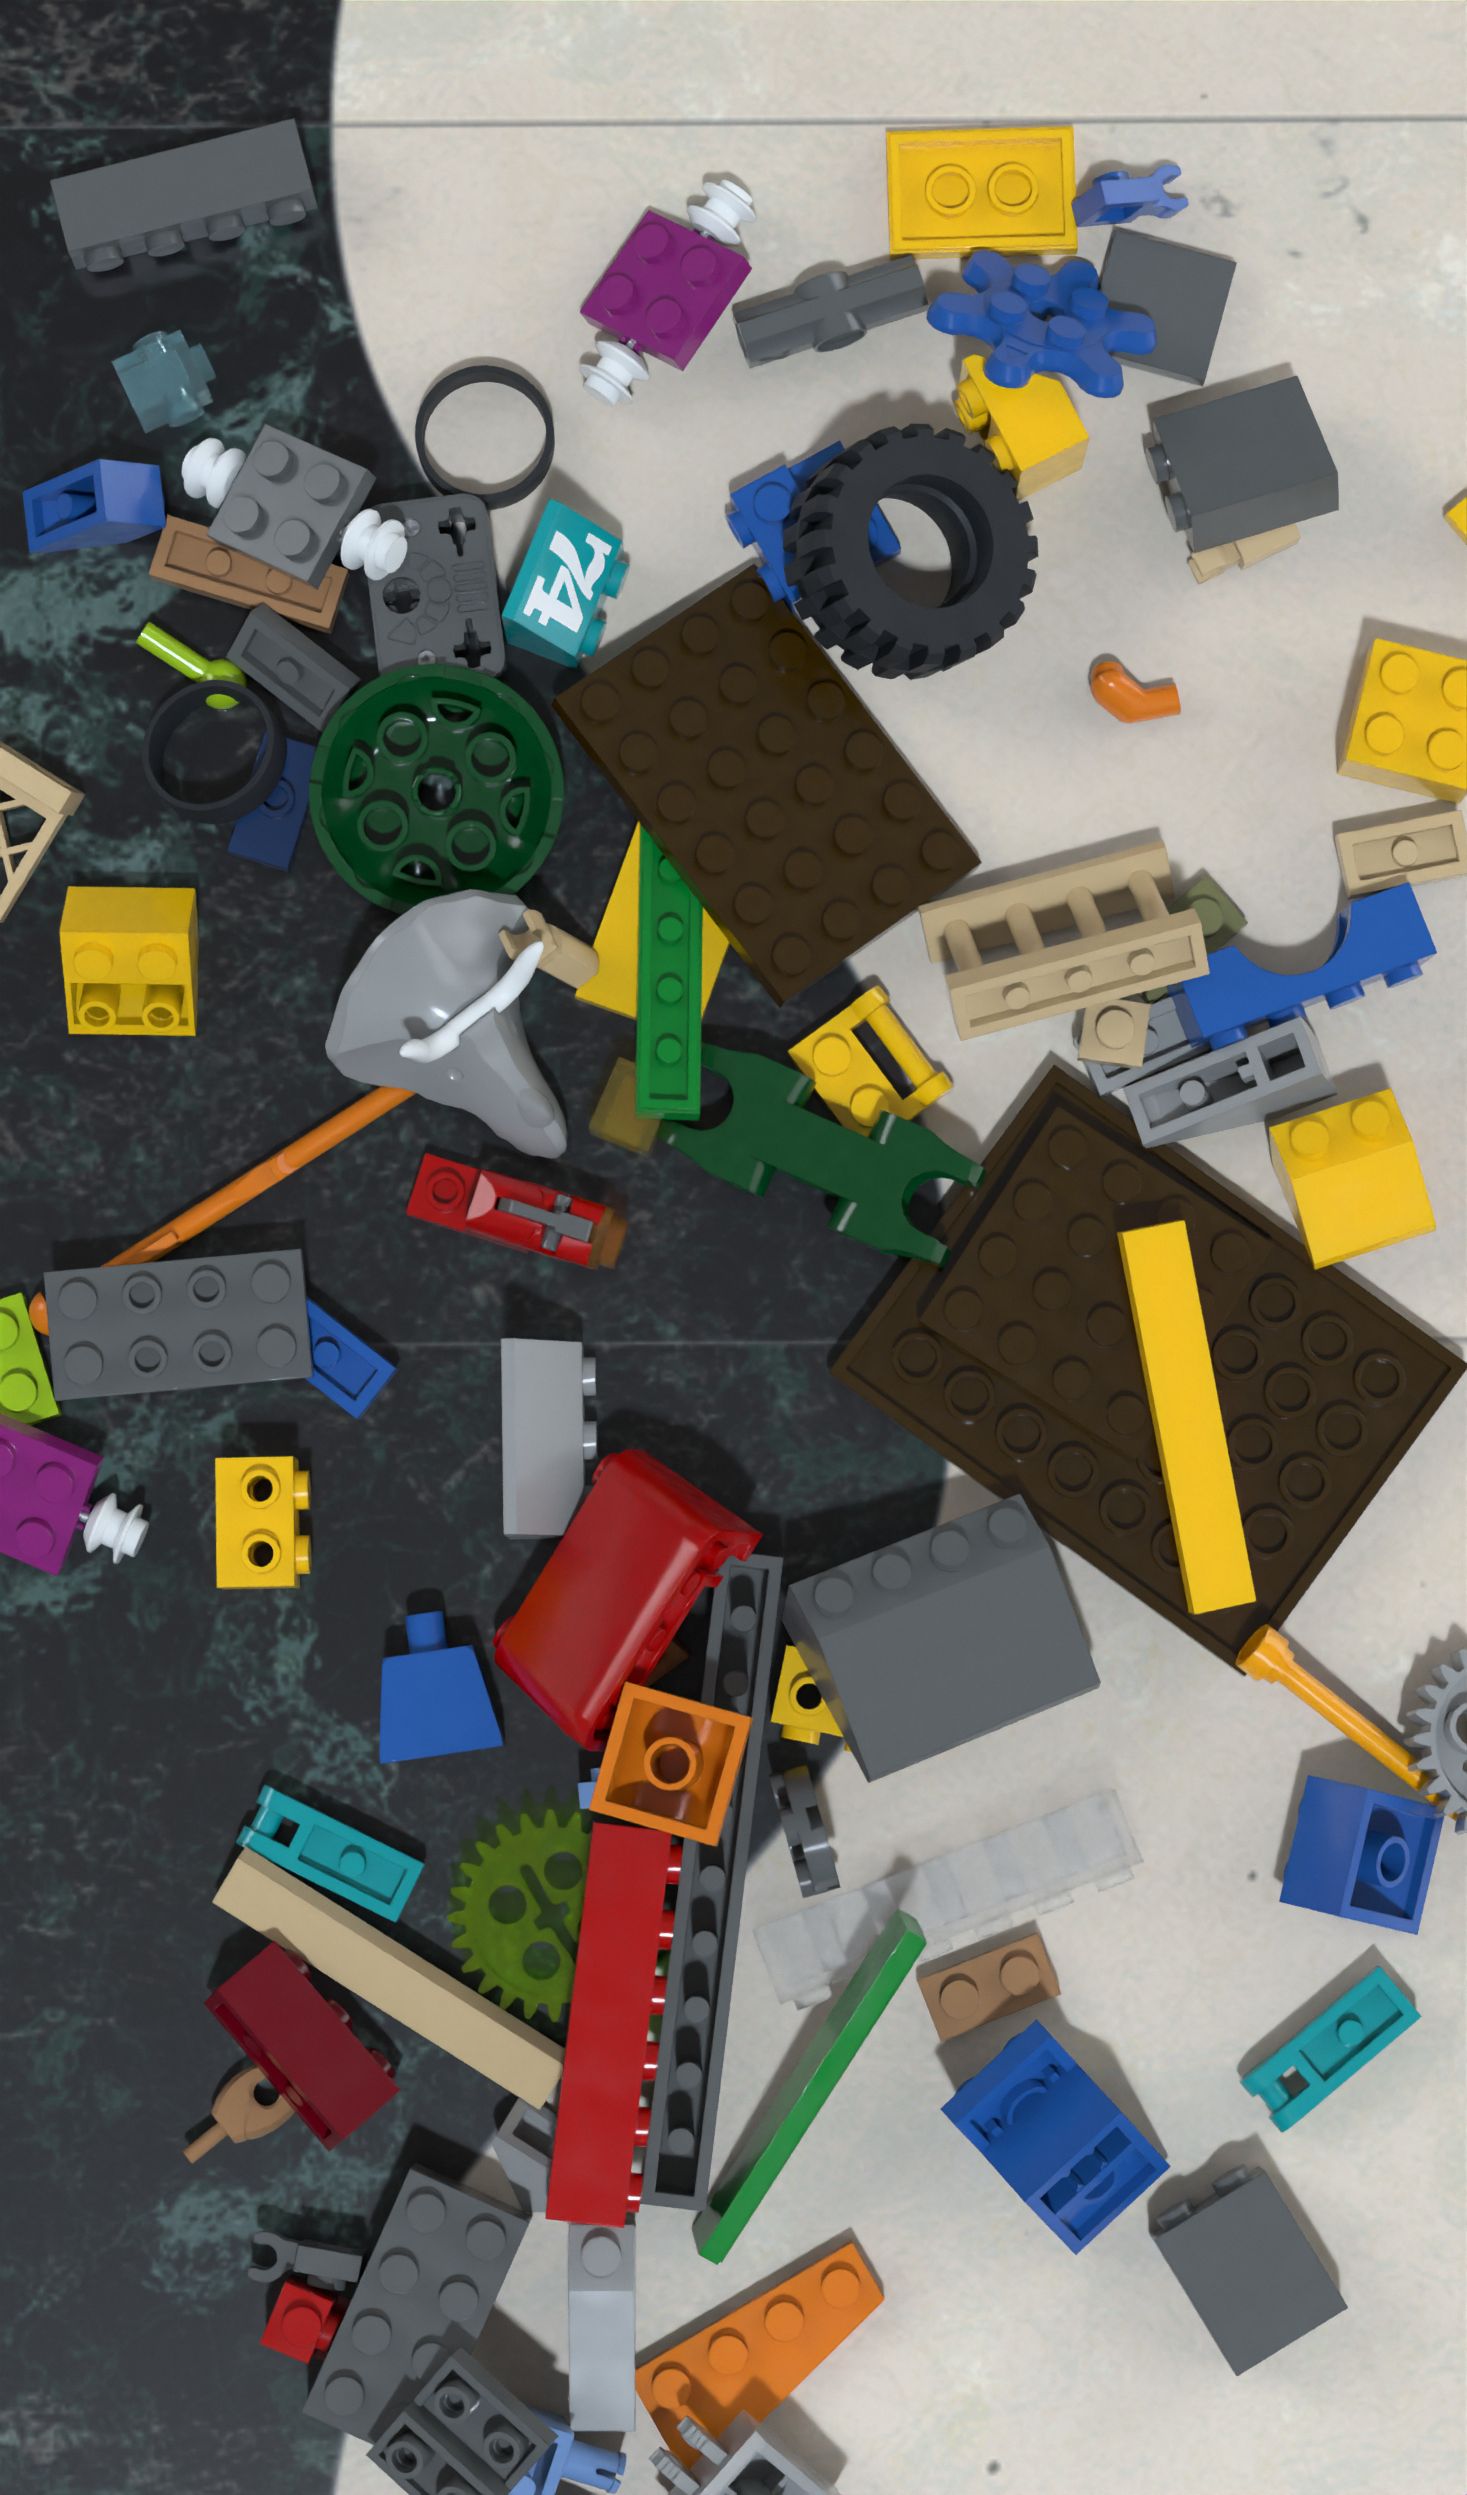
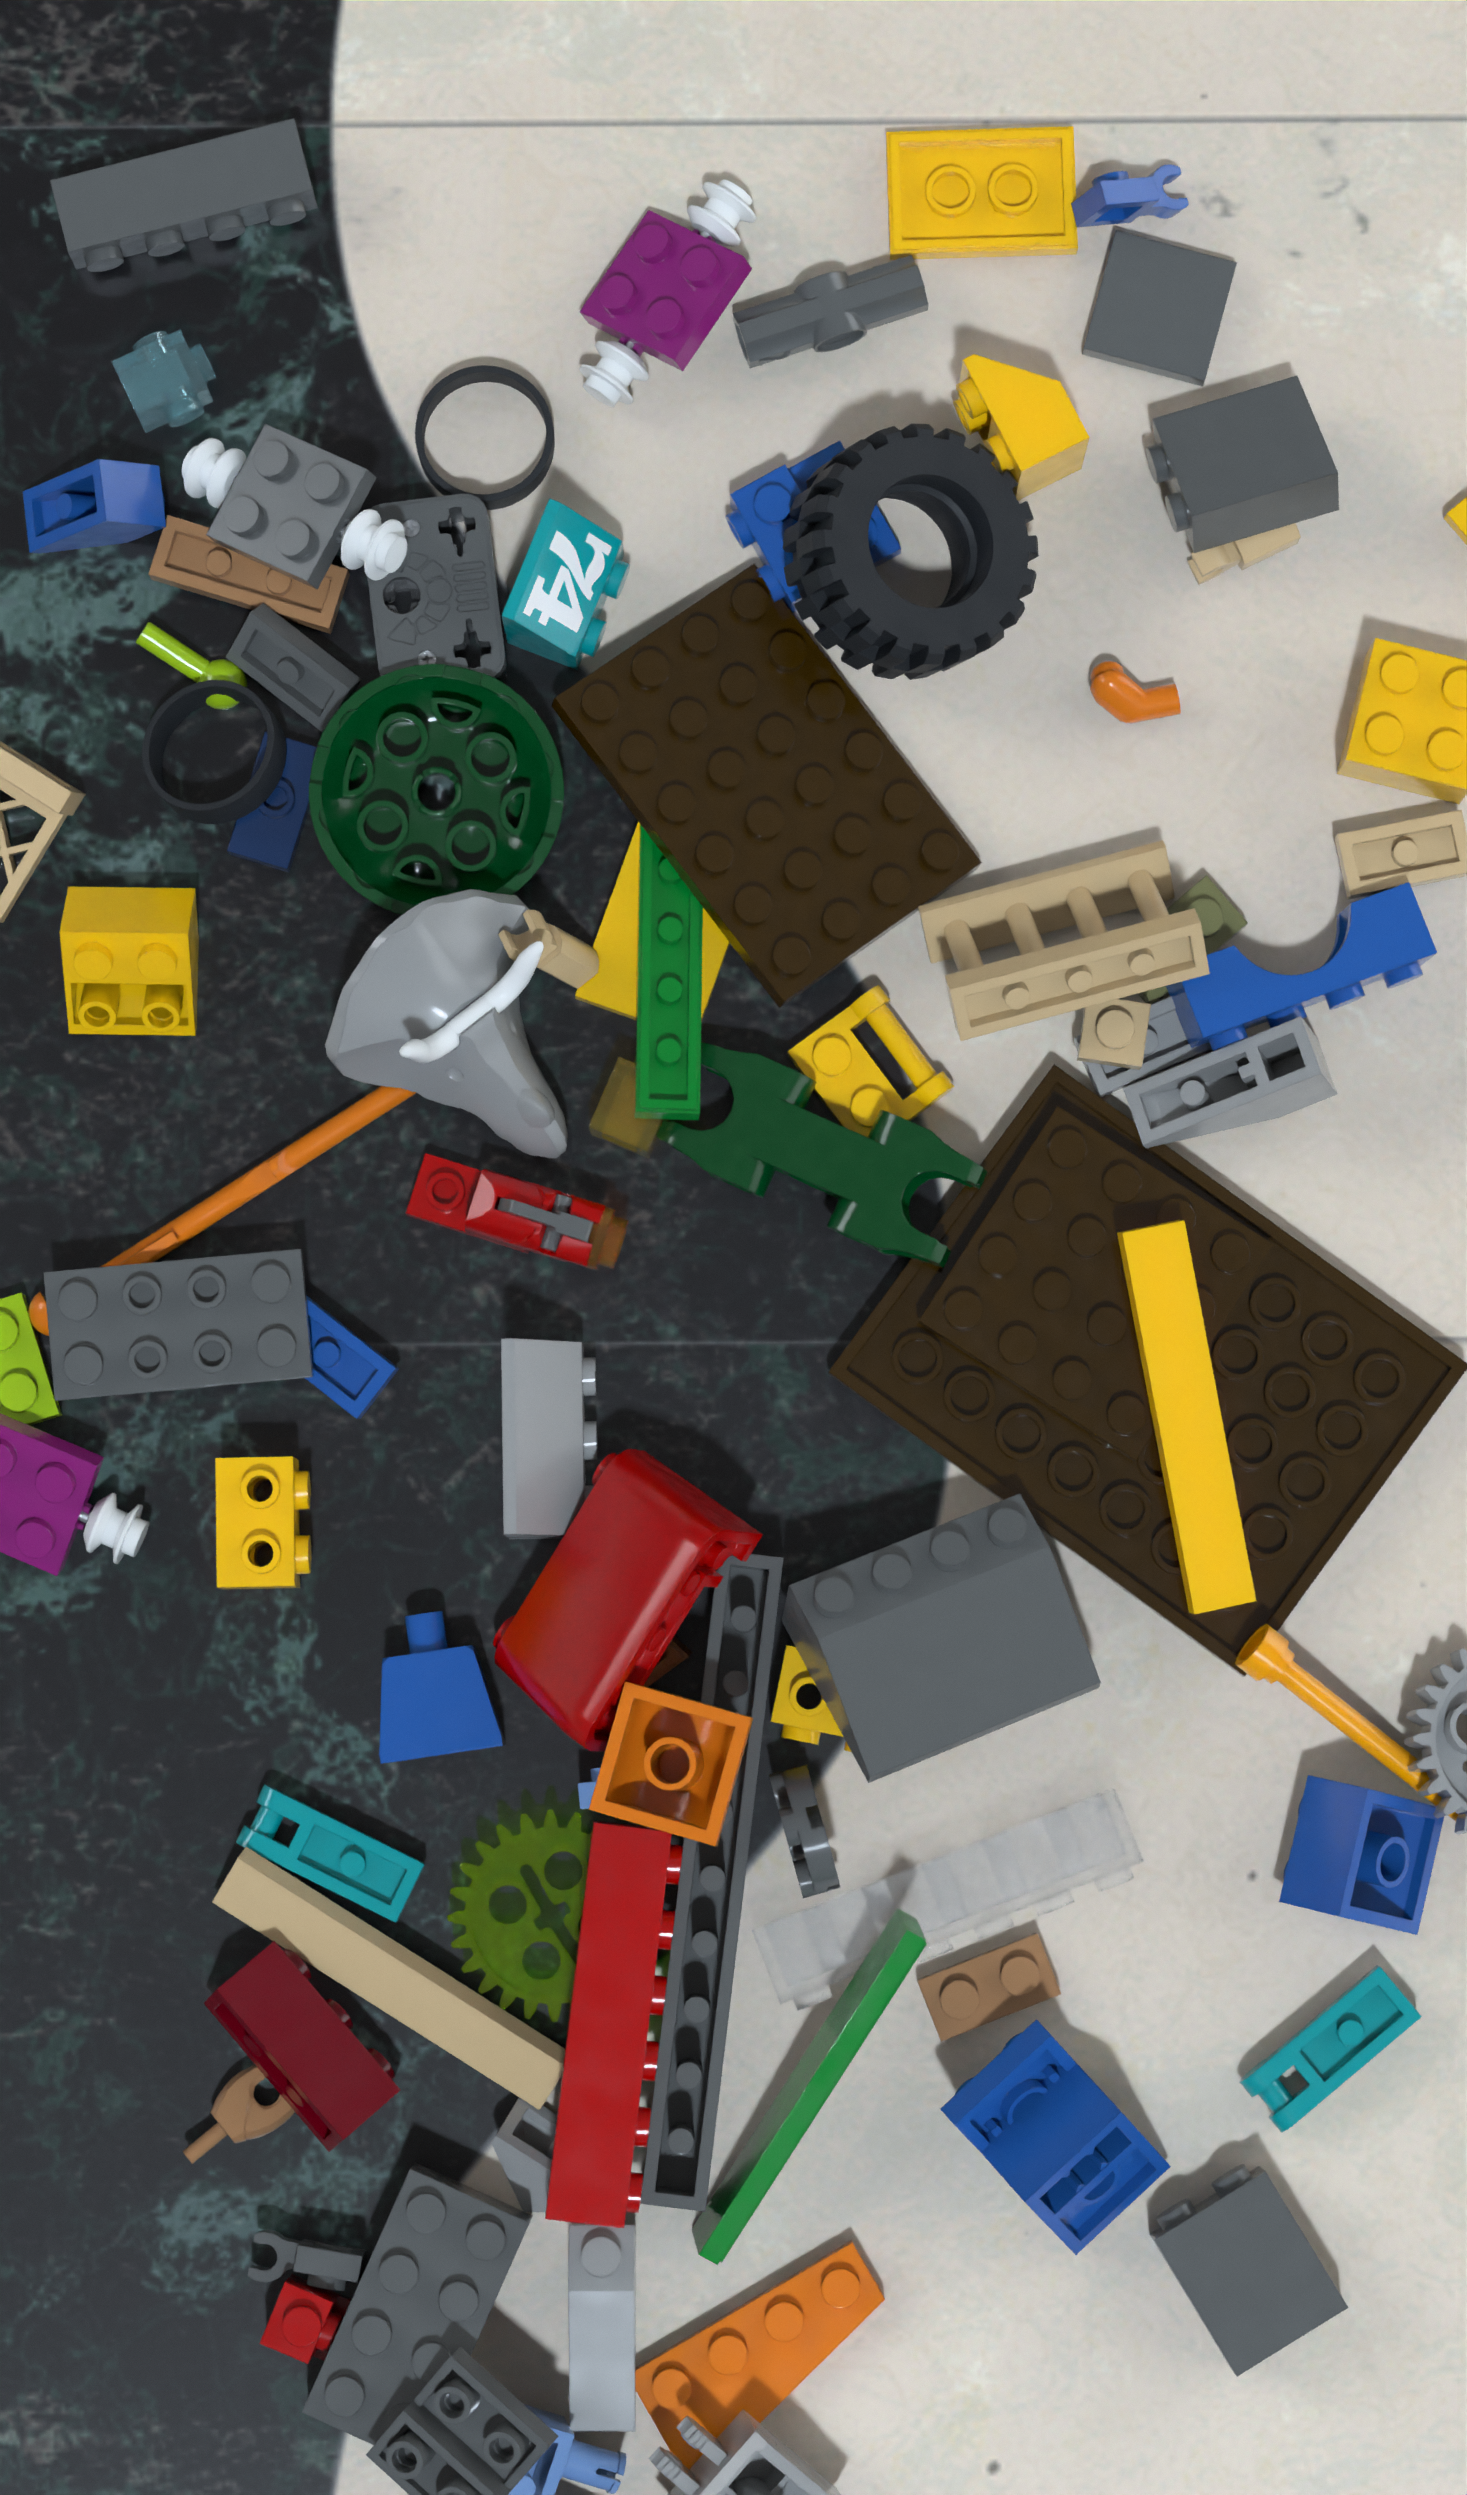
blue plate [926,250,1157,398] -> none
yellow slope [1269,1088,1436,1270] -> none

